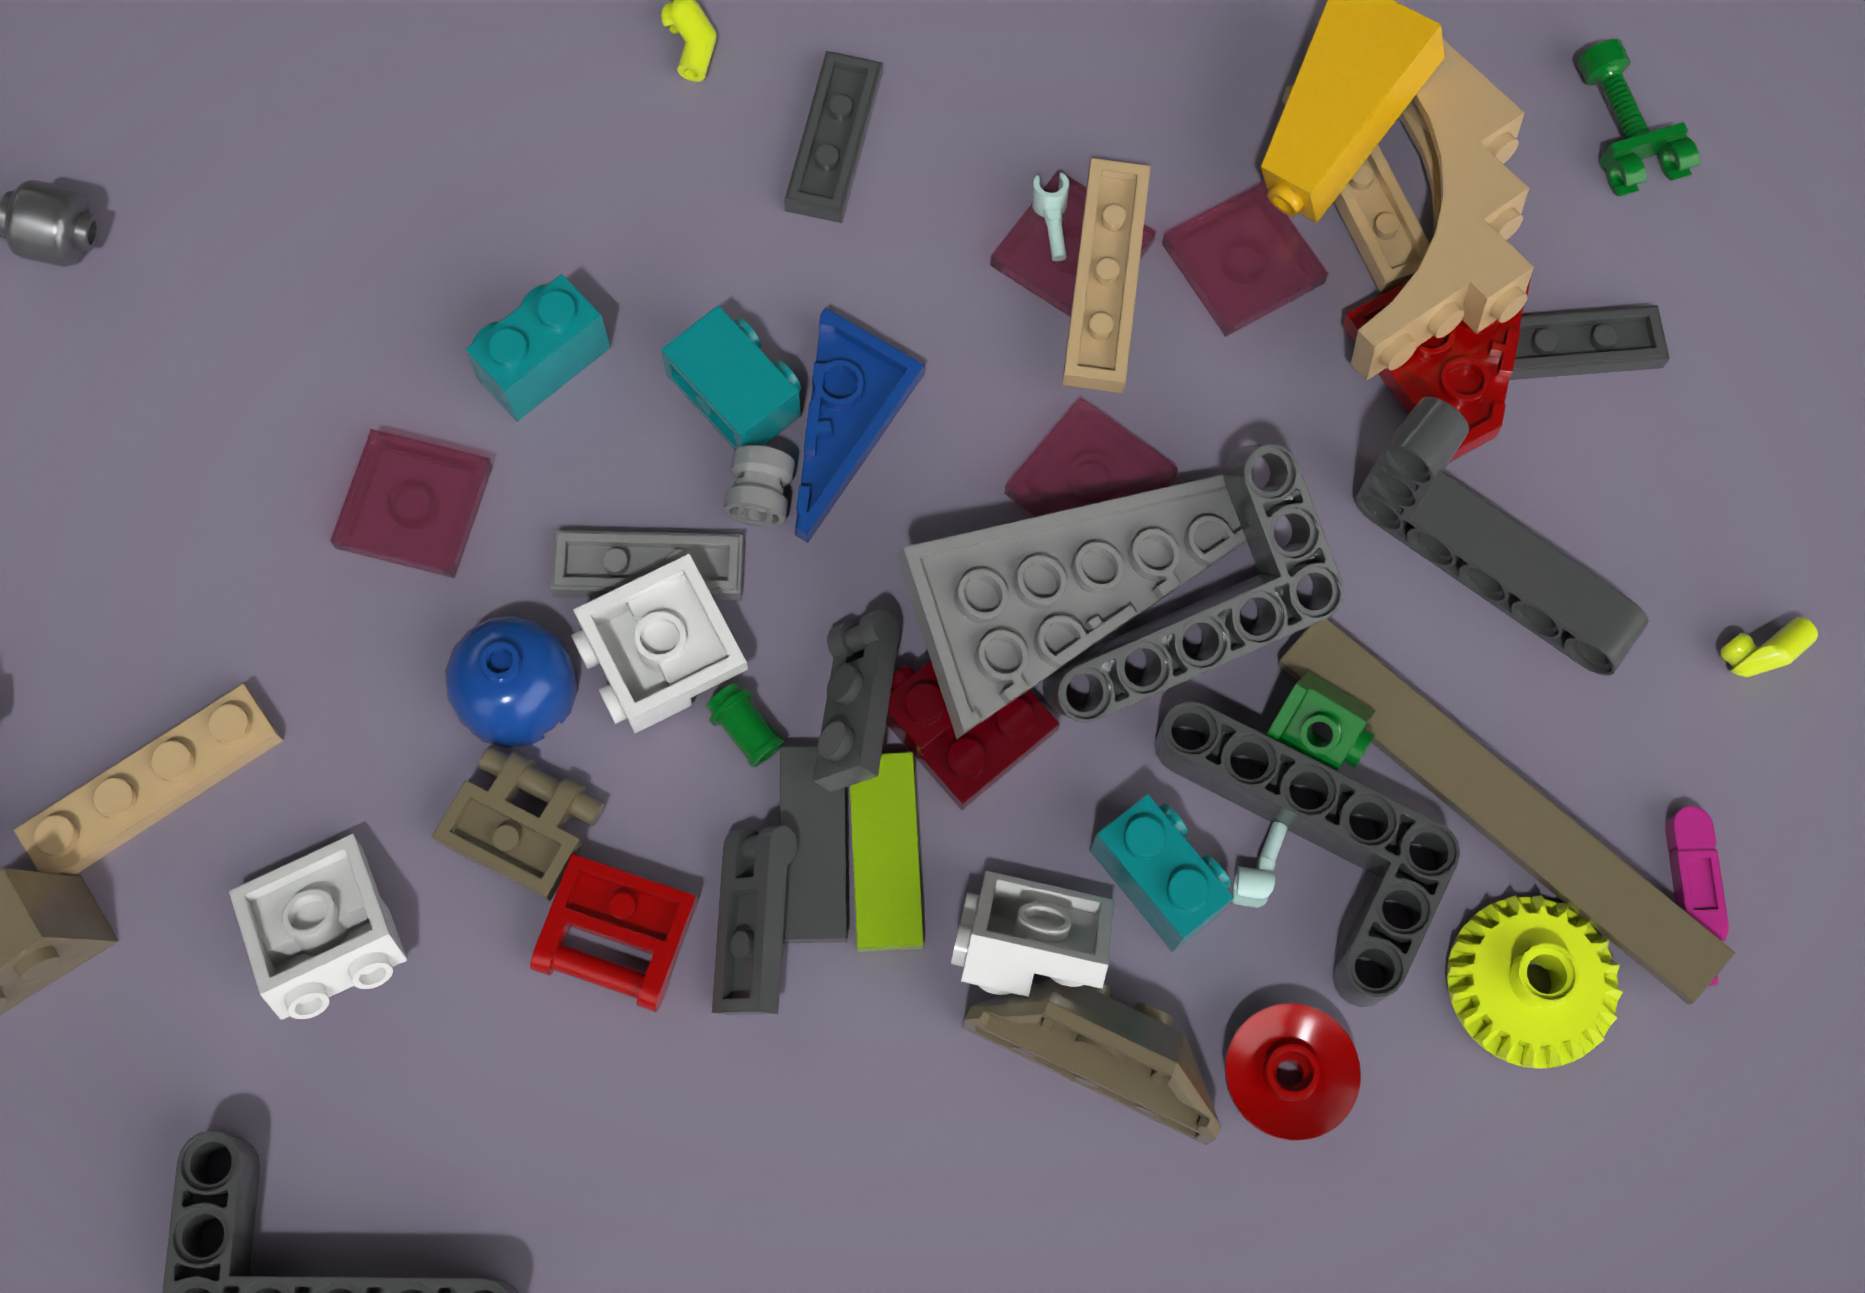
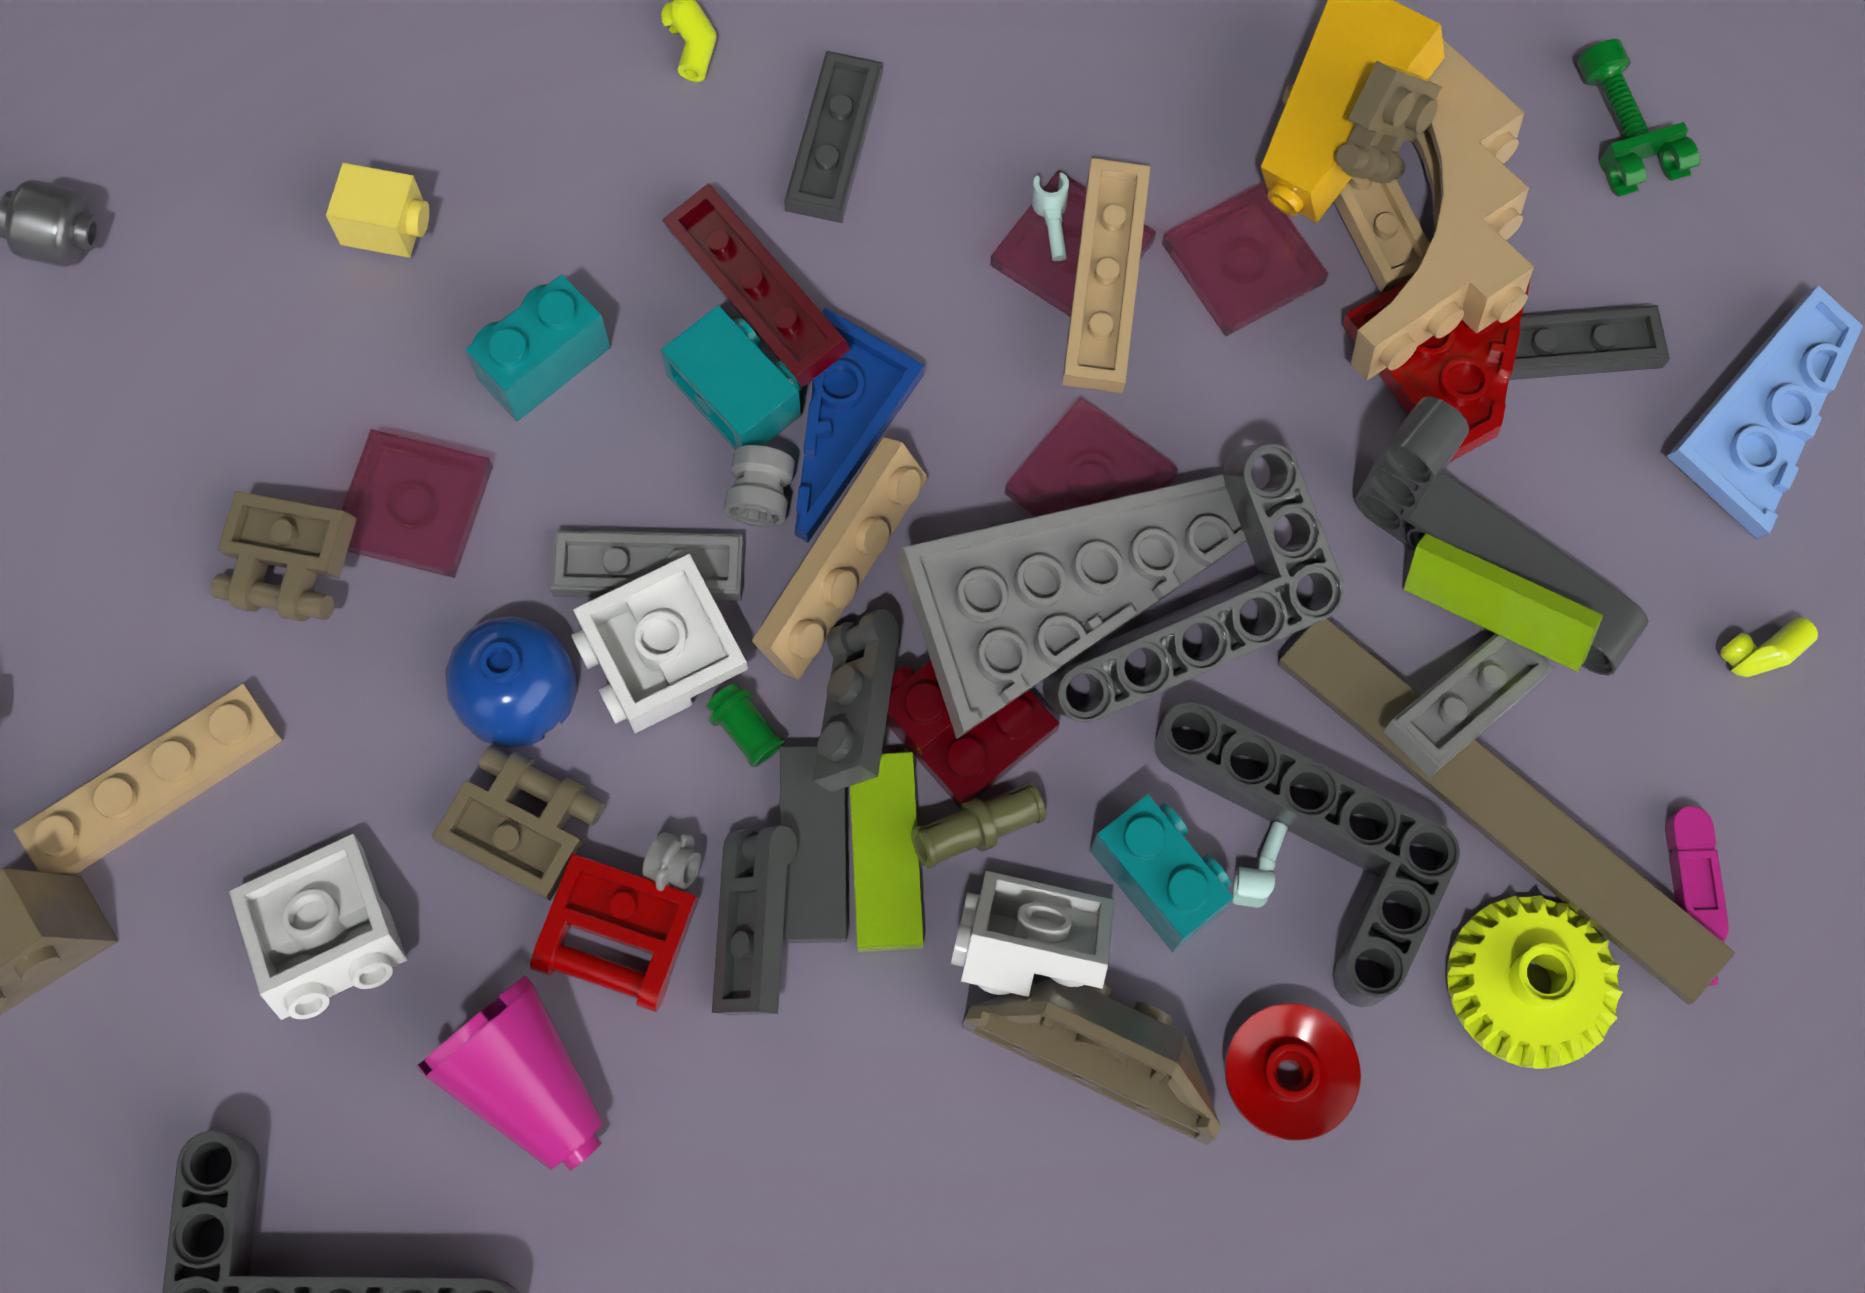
green brick [1266,671,1375,771] -> none
none -> dark tan plate [211,491,357,622]
none -> light yellow brick [326,162,430,258]
none -> dark pink cone [416,975,604,1171]
none -> light grey plate [643,832,701,891]
none -> dark red plate [662,183,851,388]
none -> tan plate [752,437,928,680]
none -> olive pin [911,782,1046,869]
none -> dark tan plate [1336,61,1442,184]
none -> light grey tile [1383,634,1554,778]
none -> lime tile [1404,533,1603,672]
none -> light blue wing [1666,285,1863,539]

